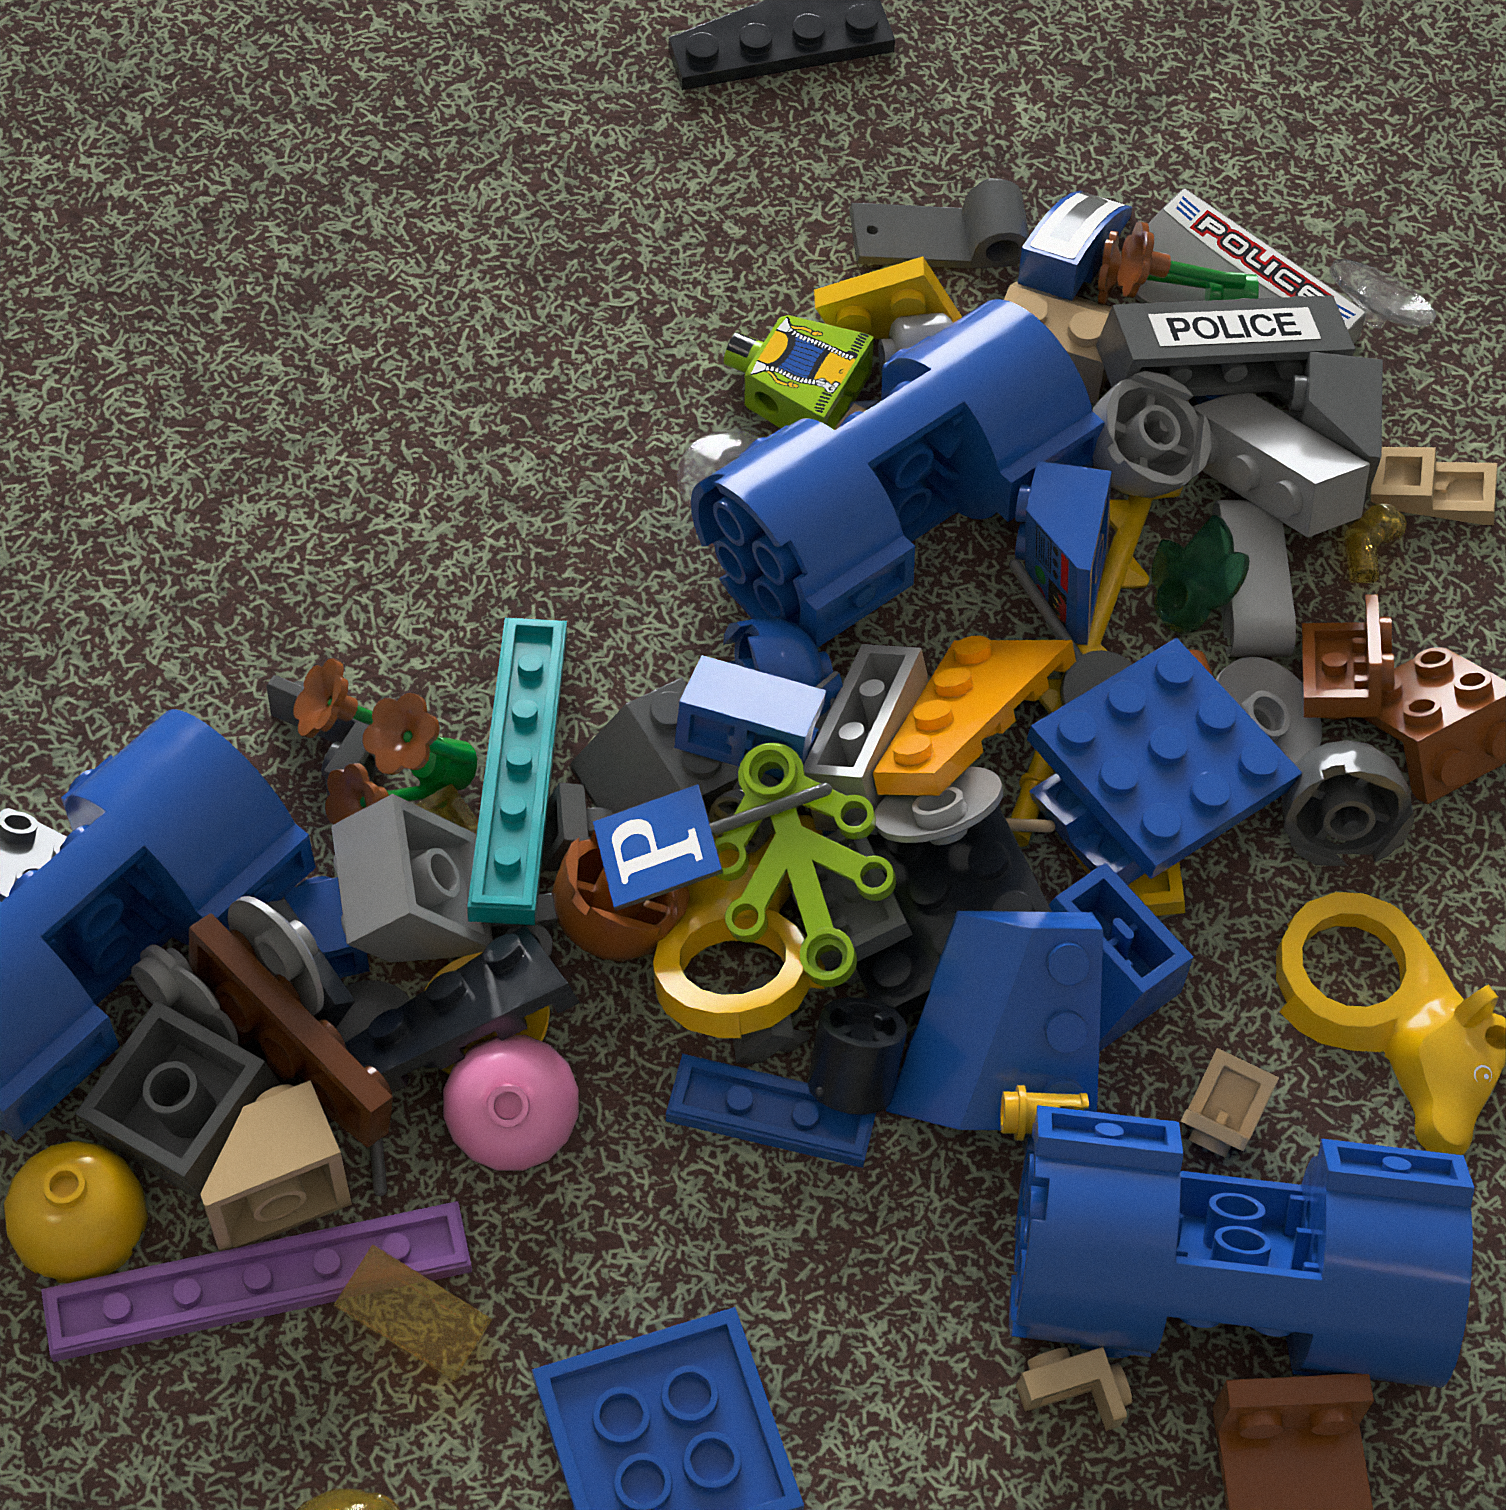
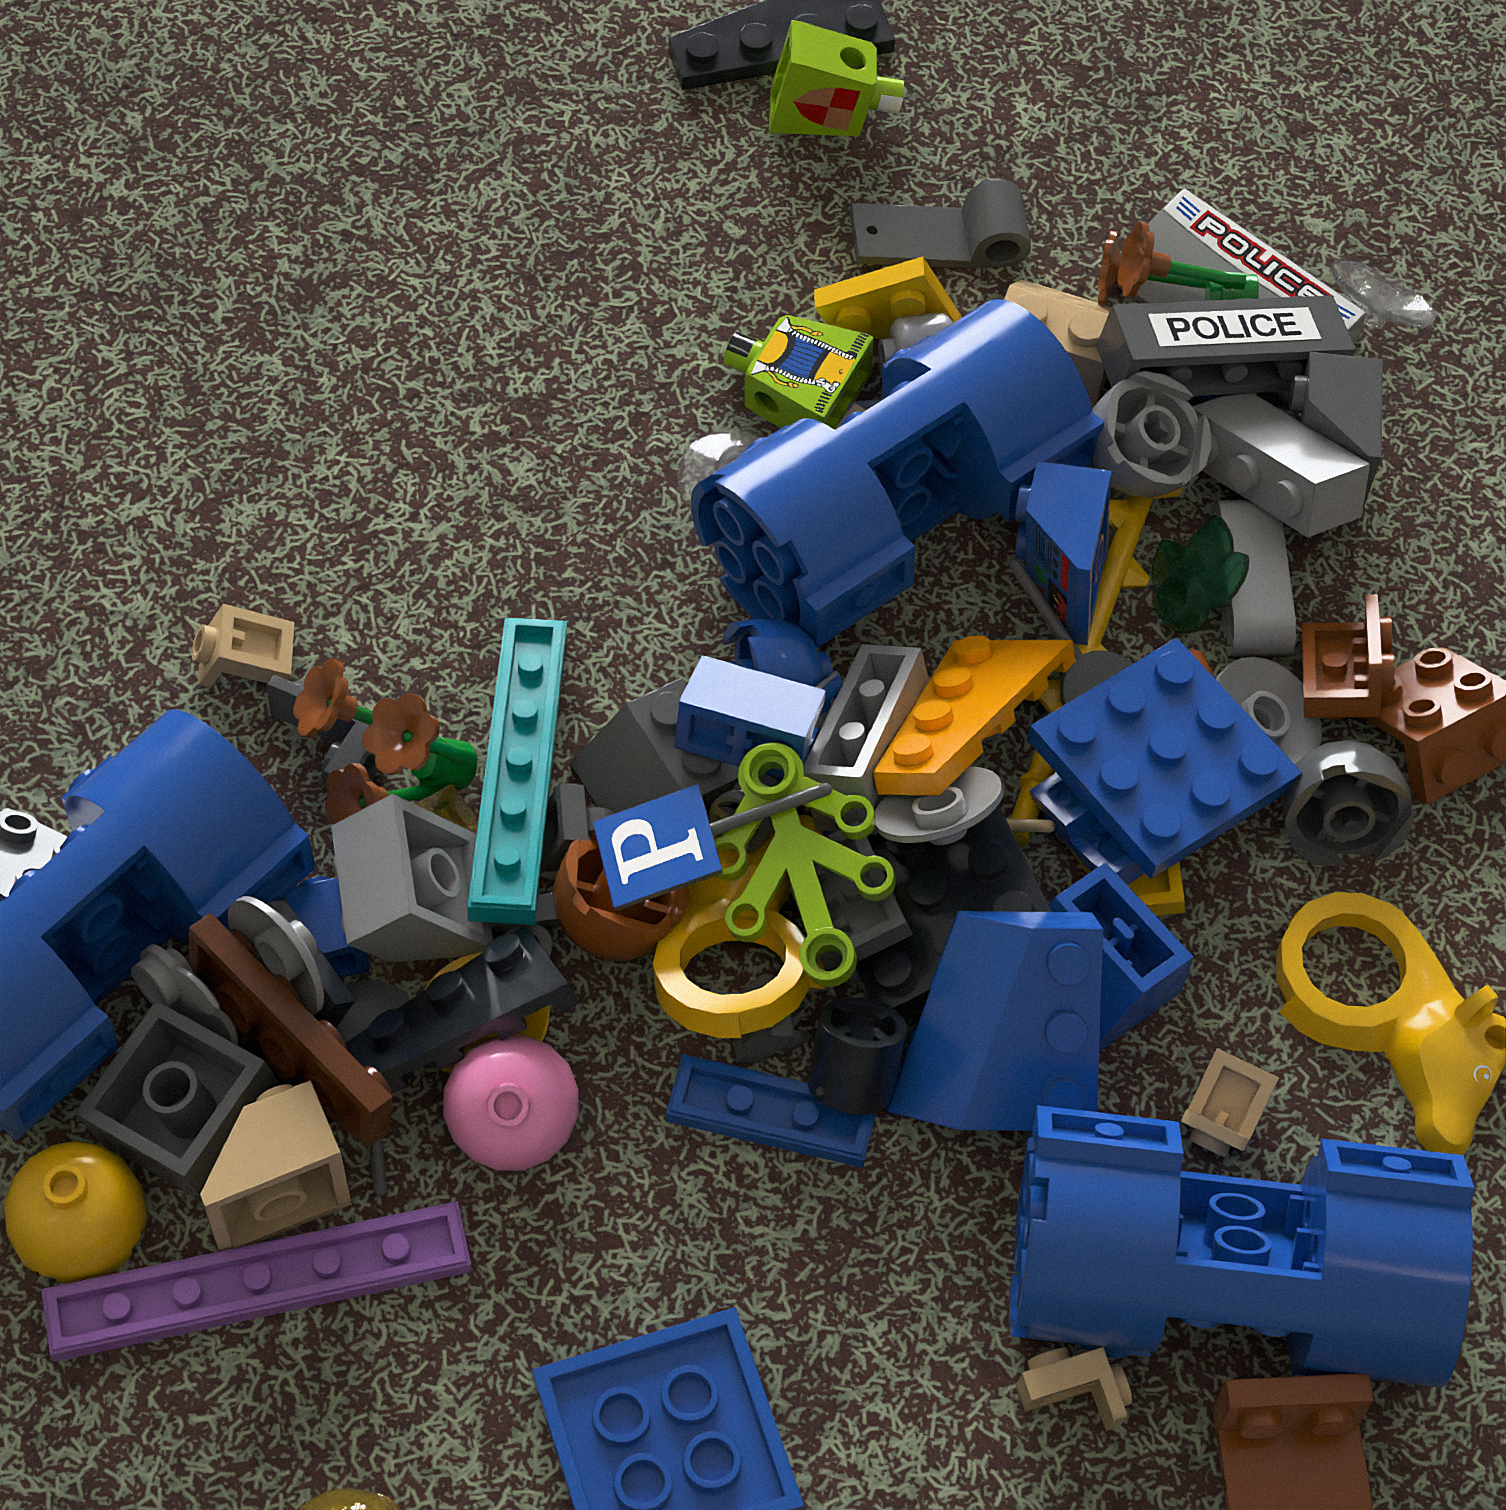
clear yellow tile [334,1244,492,1382] -> none
yellow pin [1000,1085,1089,1141] -> none
slope [1018,191,1132,301] -> none
clear yellow arm [1345,503,1406,583] -> none
tan slope [1370,447,1497,525] -> none
none -> tan bracket [192,604,294,688]
none -> lime torso [769,20,904,136]

